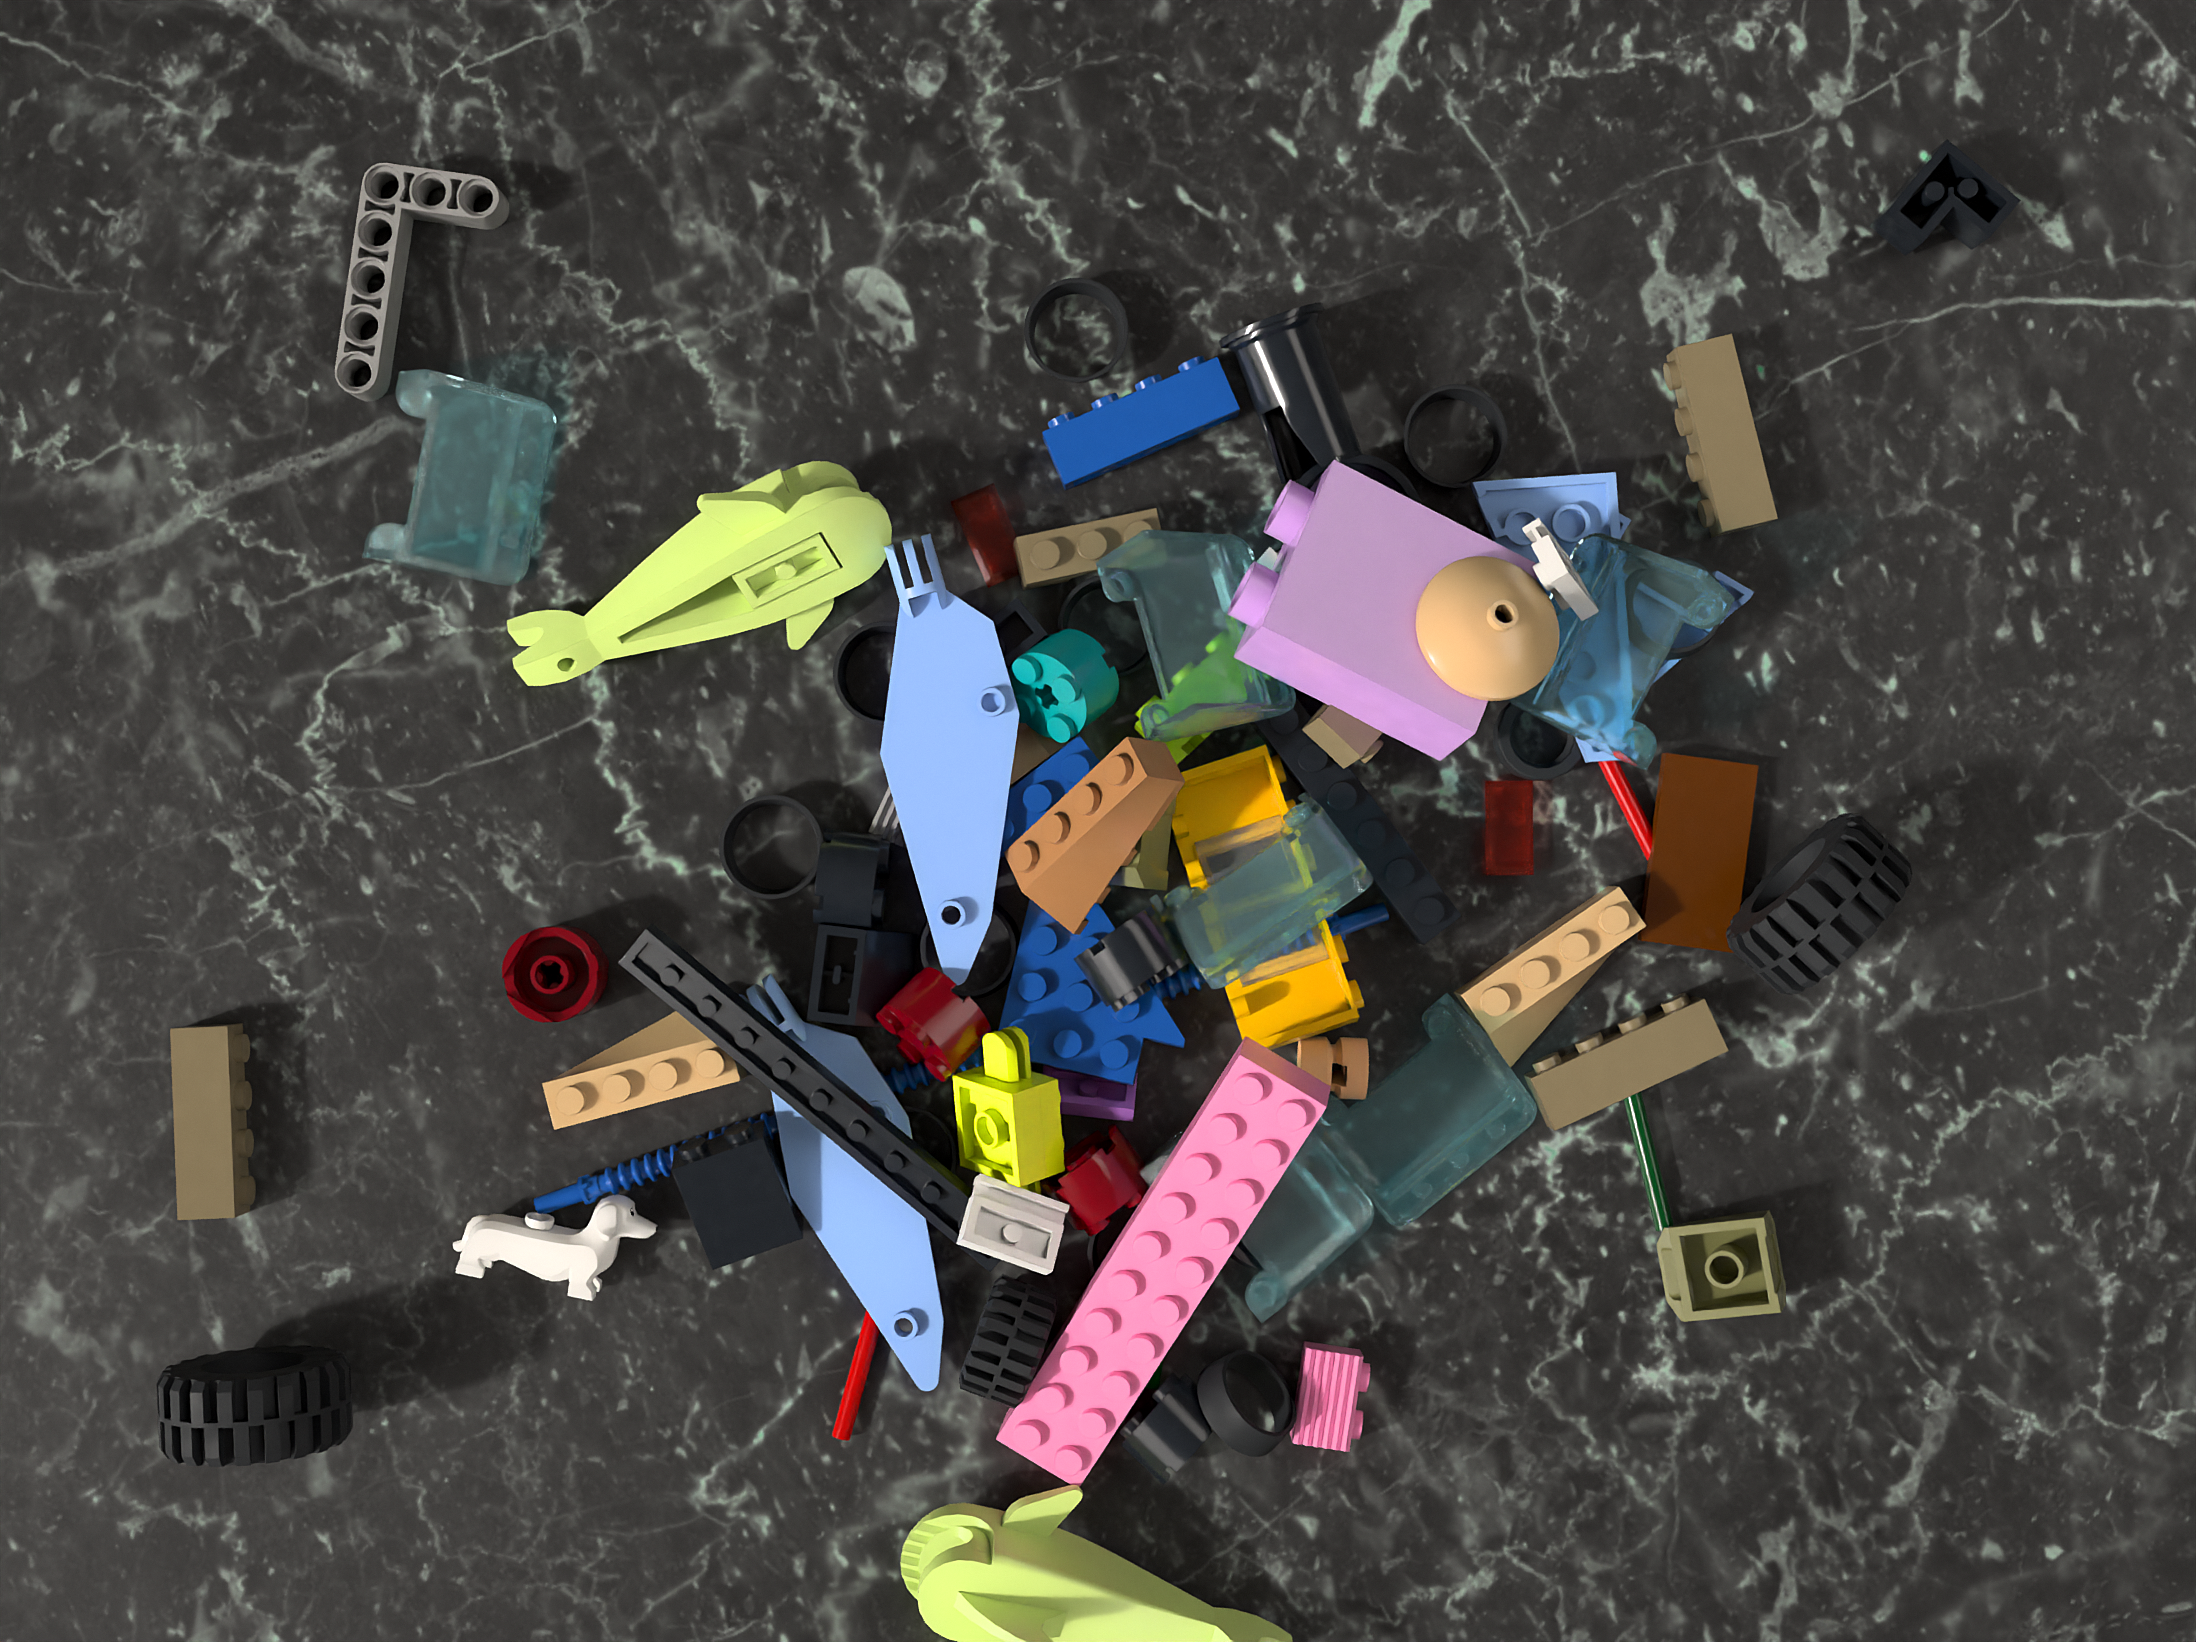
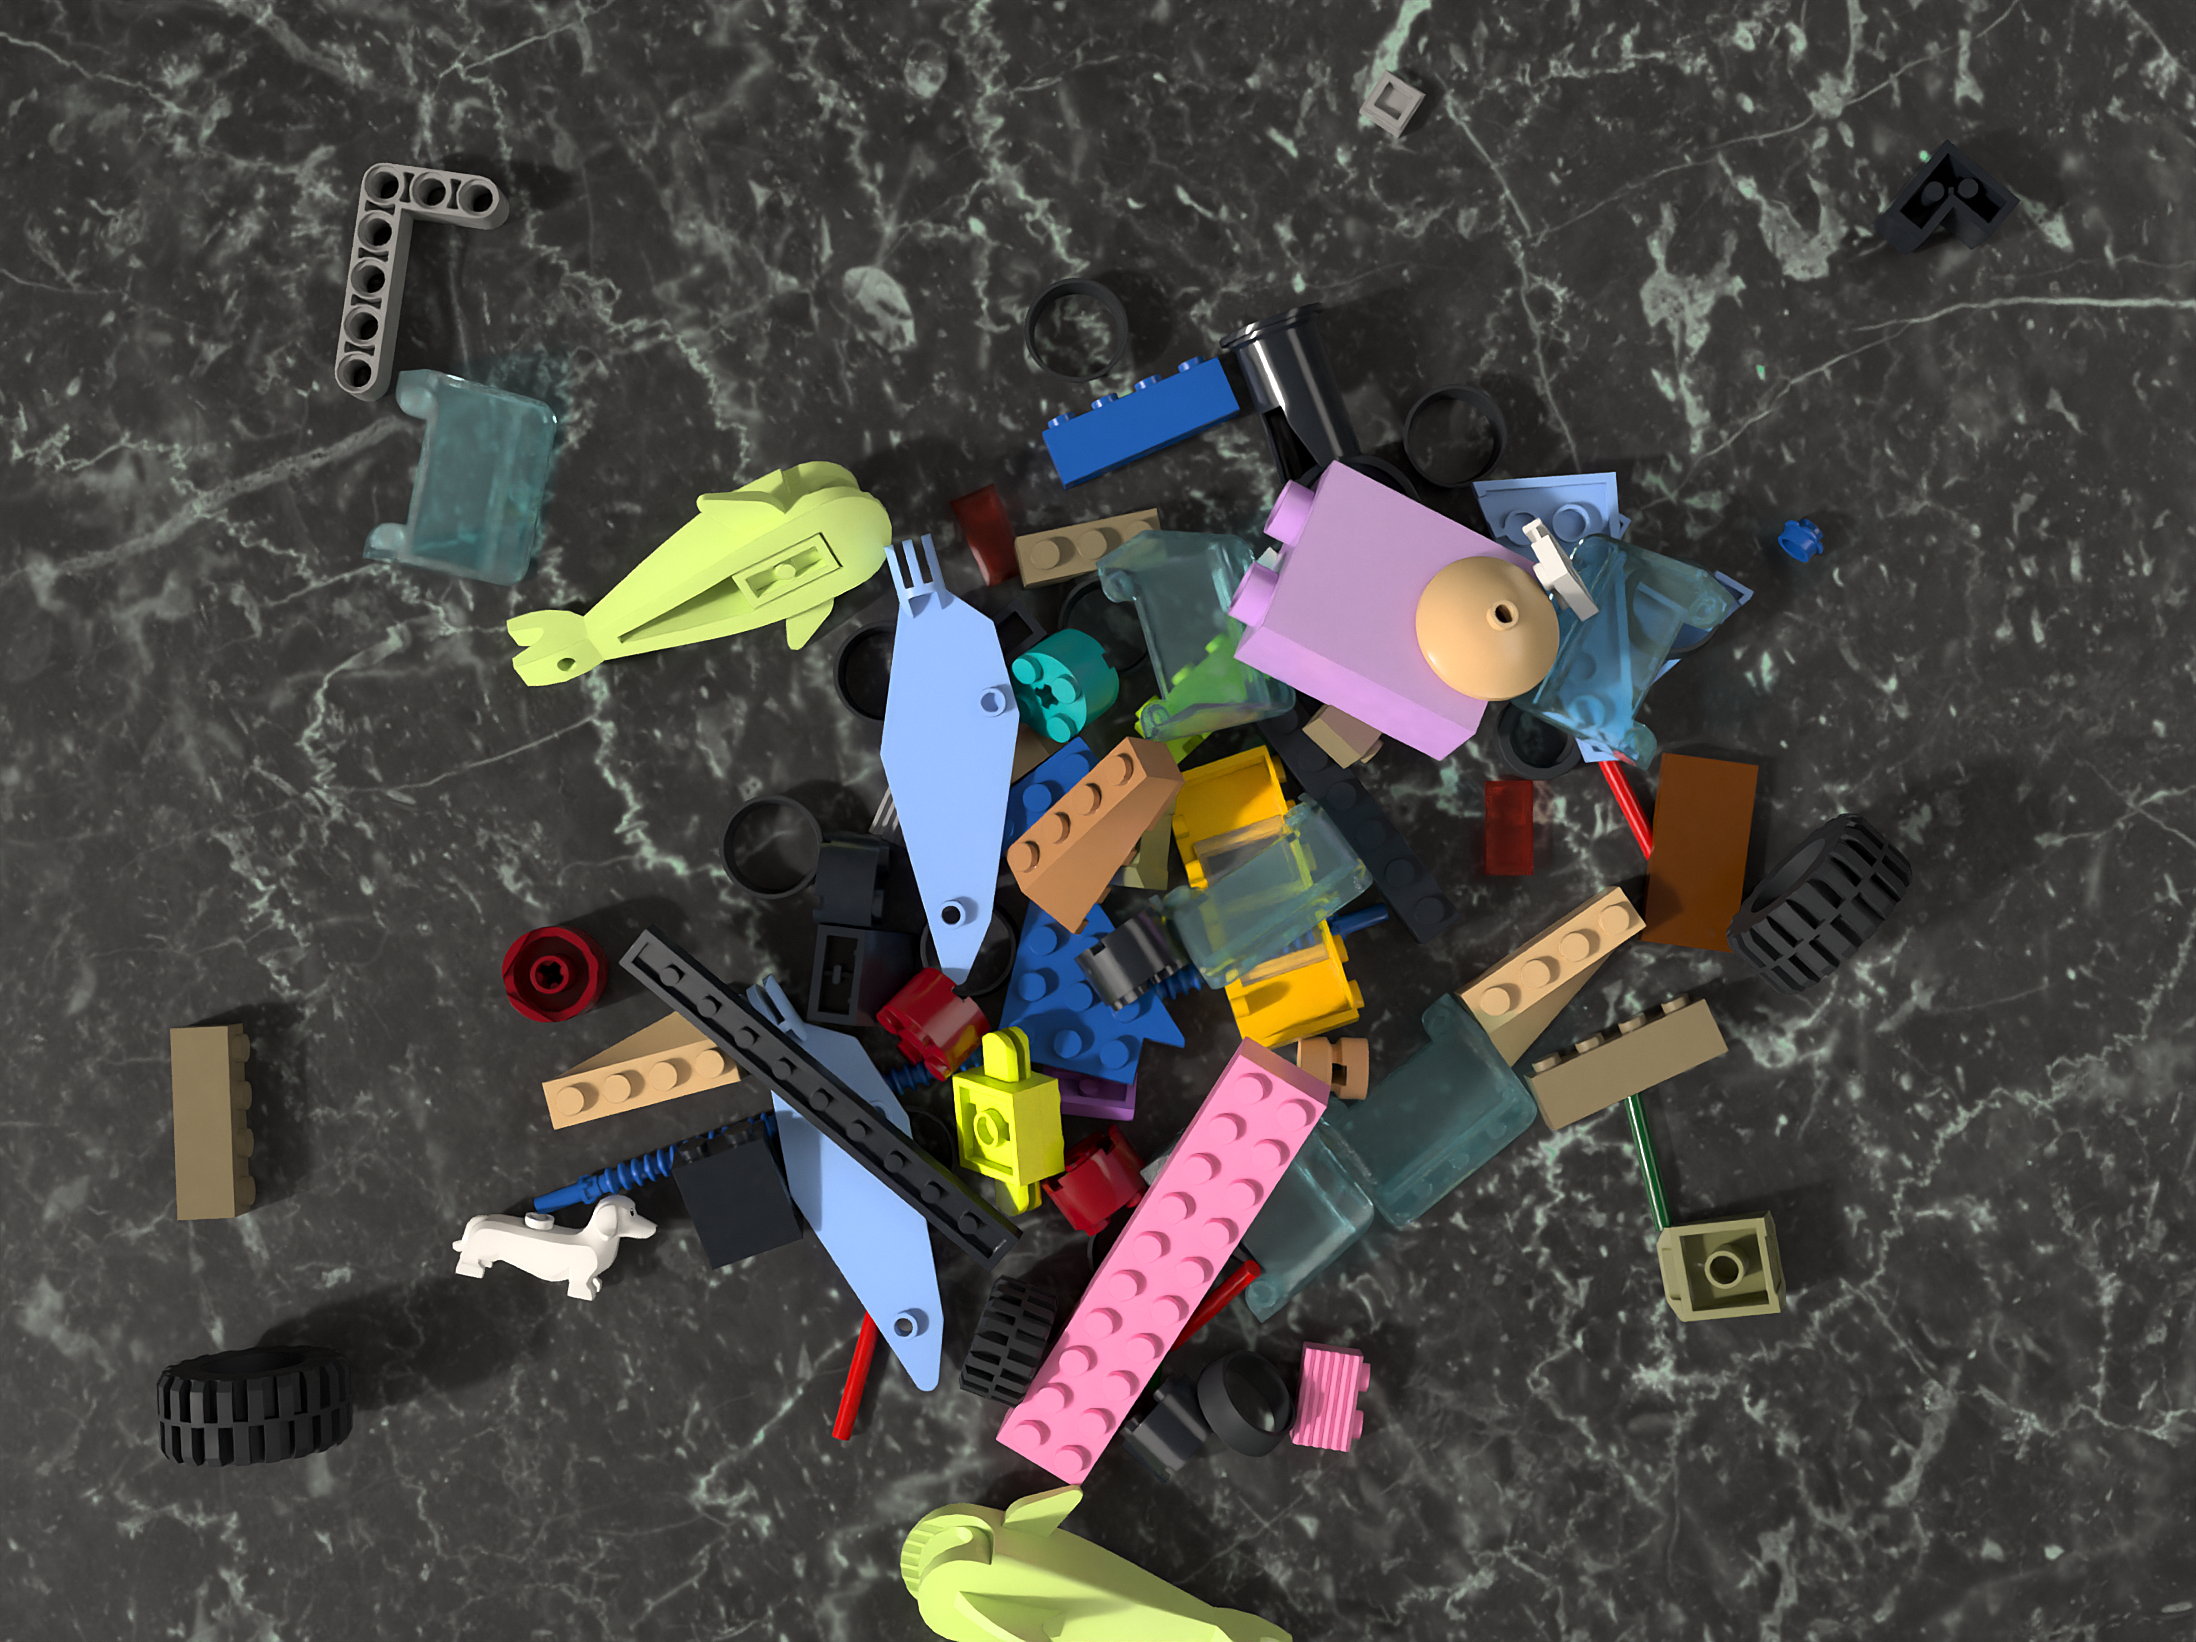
white plate [956,1173,1070,1275] -> none
dark tan brick [1663,334,1778,538] -> none
none -> red bar [1169,1260,1261,1352]
none -> light grey tile [1359,69,1426,138]
none -> blue plate [1778,519,1824,562]

